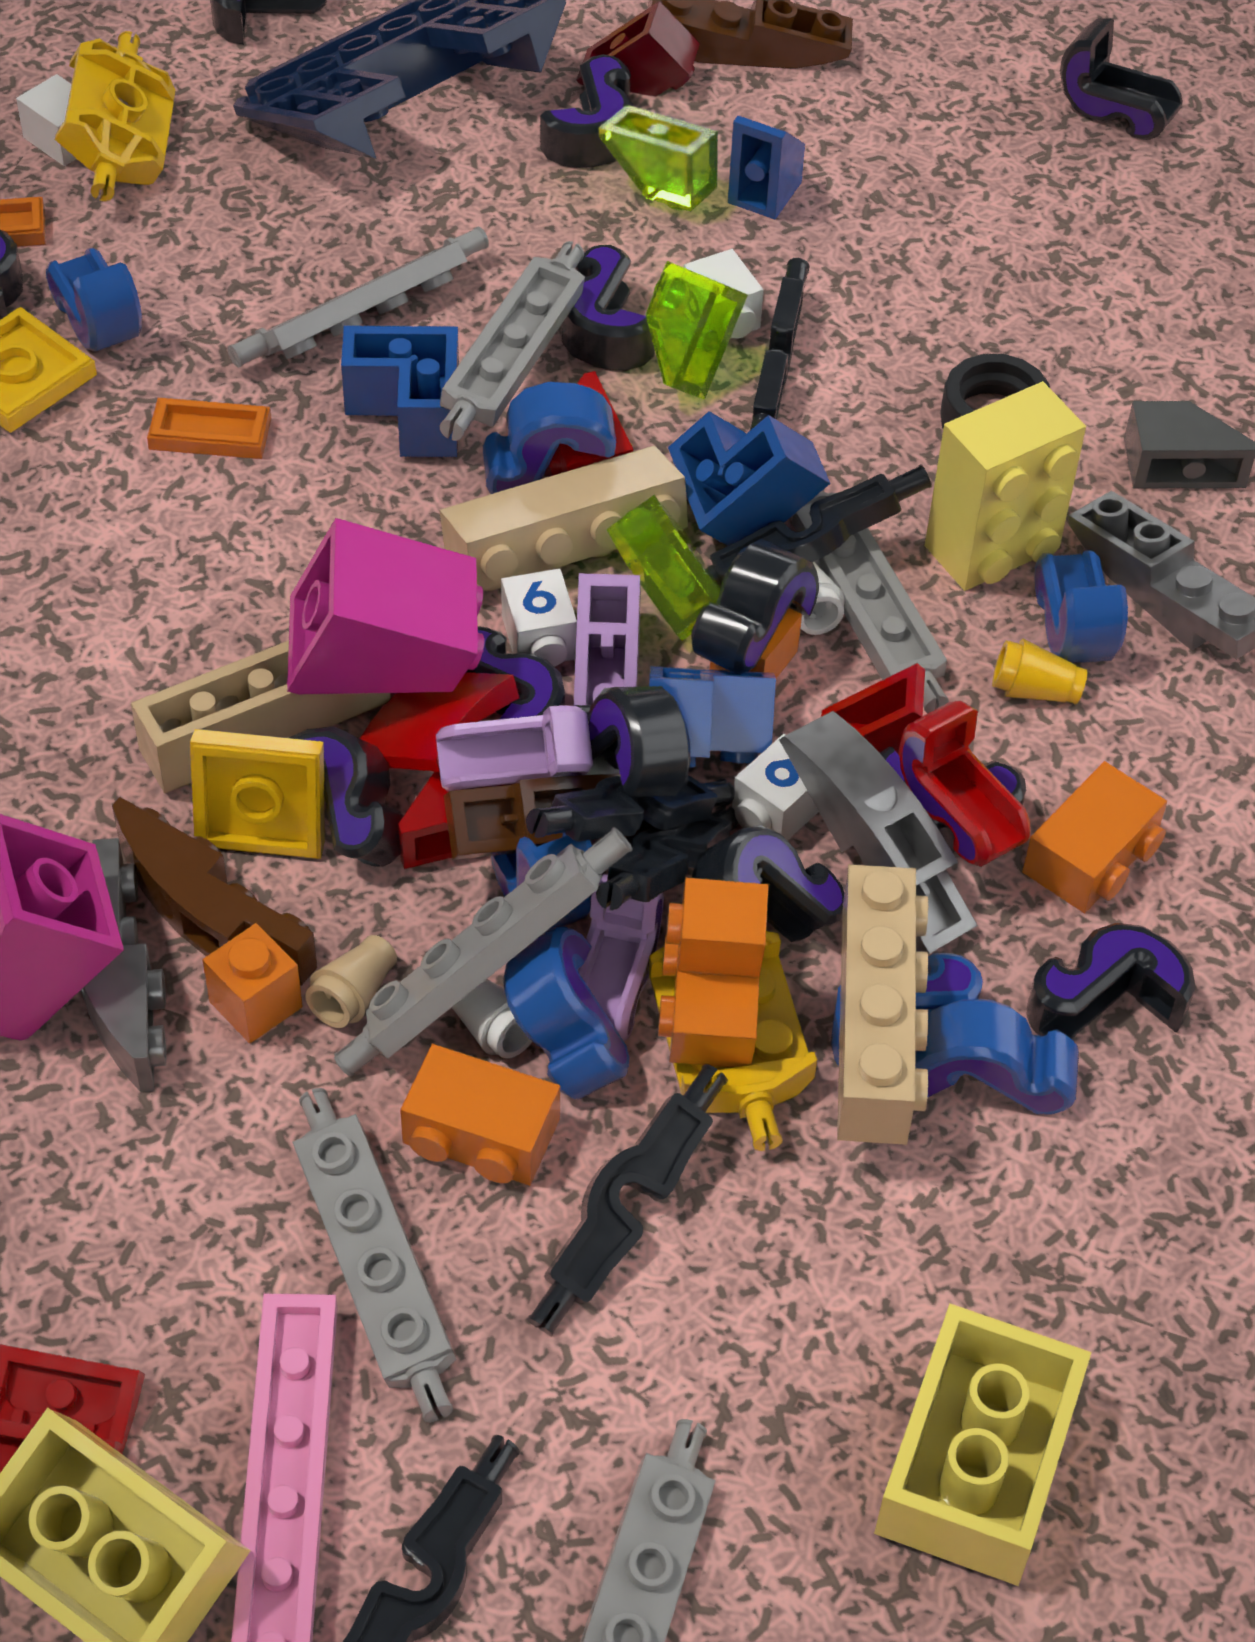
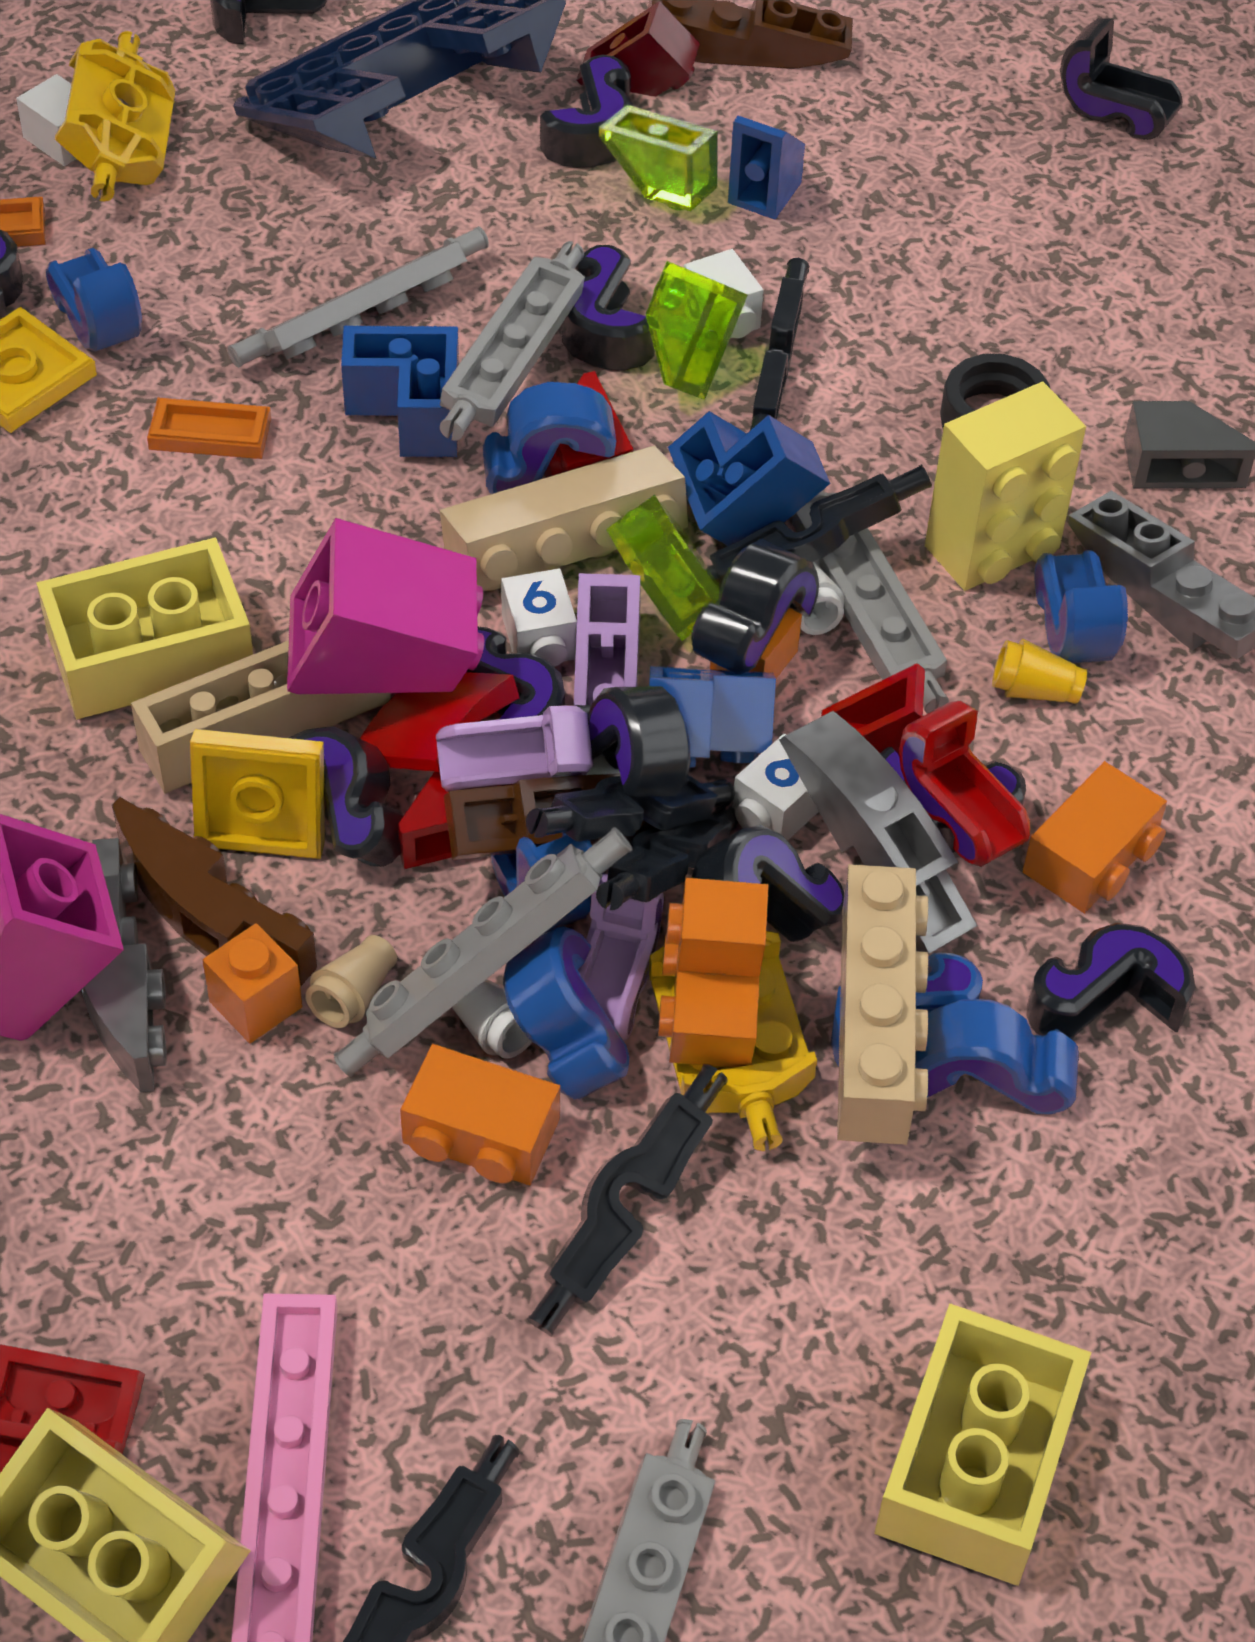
light grey plate [292,1088,456,1423] -> none
none -> light yellow brick [36,537,253,720]

